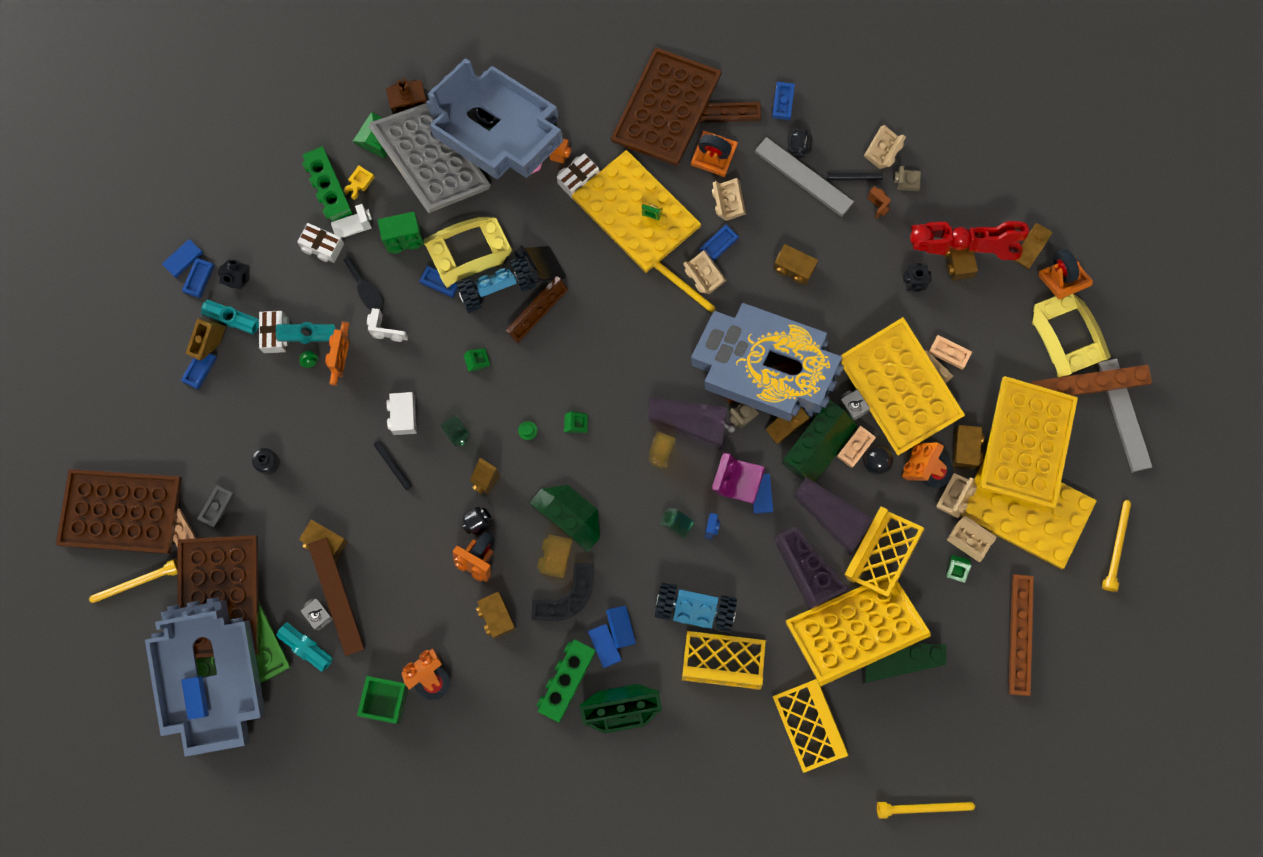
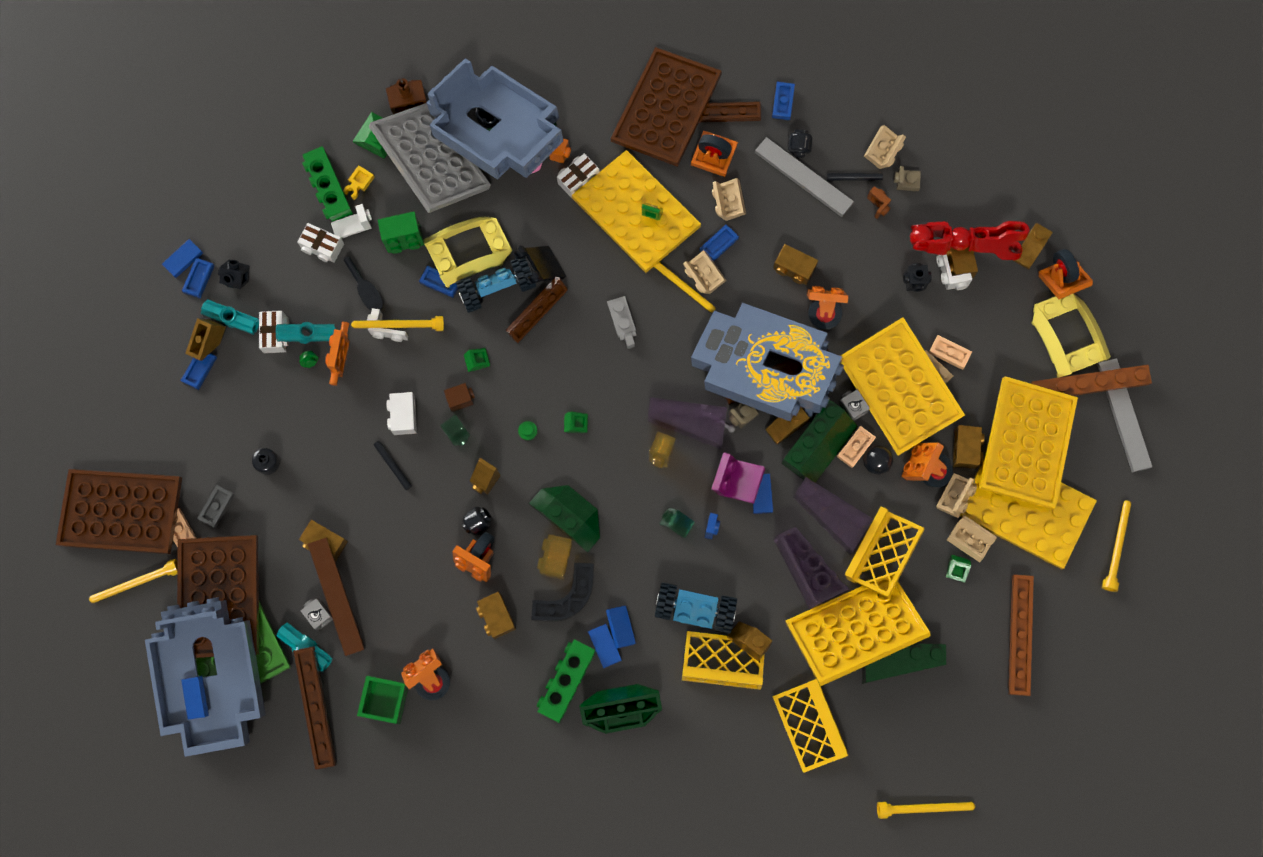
none -> reddish brown tile [293,646,337,770]
none -> yellow piece [351,316,444,331]
none -> reddish brown brick [444,383,475,412]
none -> light grey hinge [607,296,636,349]
none -> pearl gold slope [727,621,773,662]
none -> plate [807,286,848,330]
none -> white bracket [936,254,972,290]

